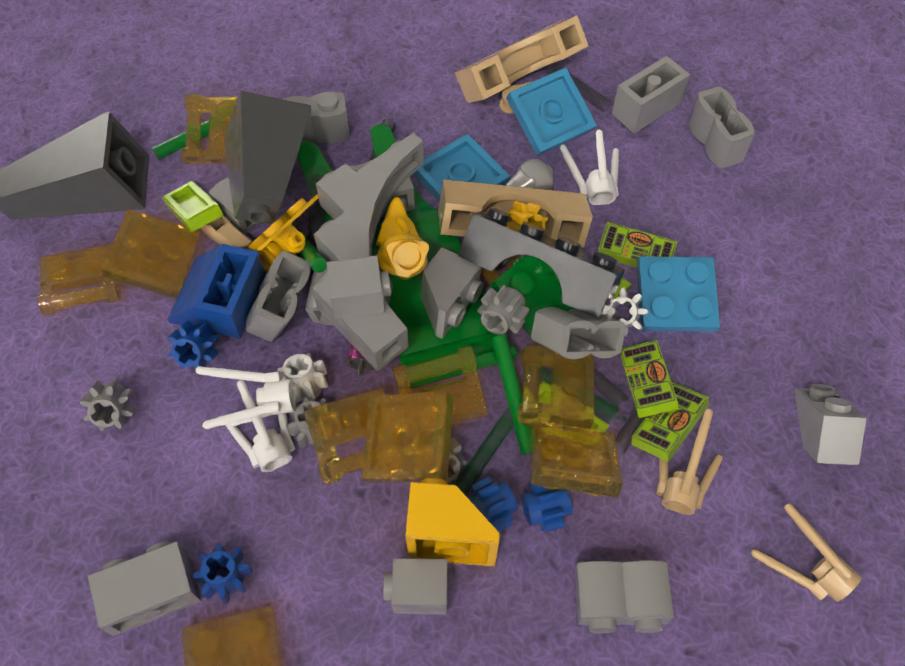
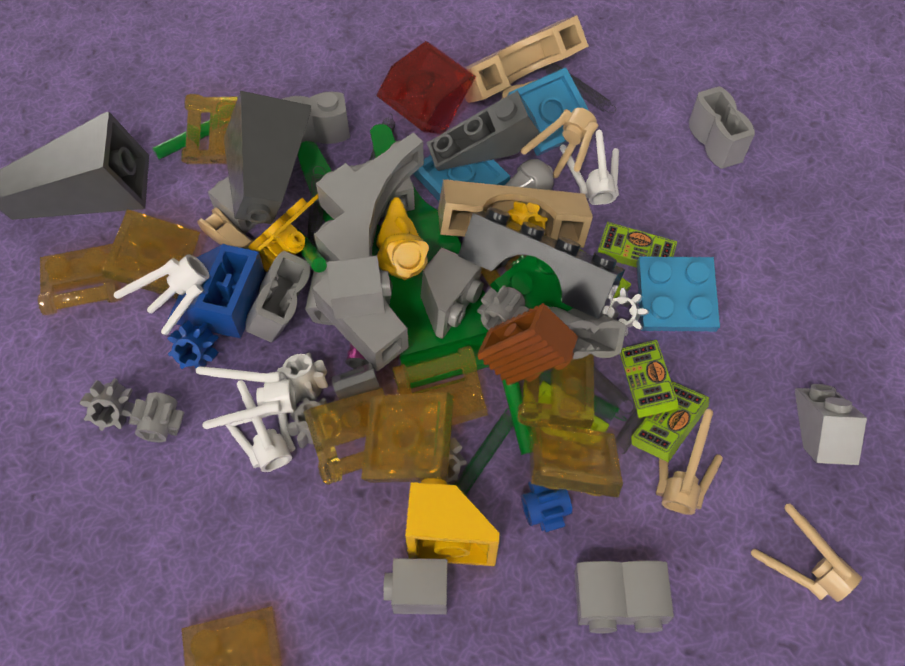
light grey brick [88,541,201,636] -> none
lime tile [162,181,223,233] -> none
blue gear [192,543,253,604] -> none
blue gear [468,476,518,532] -> none
light grey brick [612,56,690,134] -> none
none -> white plant [114,254,210,335]
none -> light grey gear [129,392,184,443]
none -> dark grey slope [332,363,380,402]
none -> clear red slope [376,41,476,134]
none -> dark grey slope [427,91,541,171]
none -> dark orange brick [477,303,578,385]
none -> tan plant [521,107,598,178]

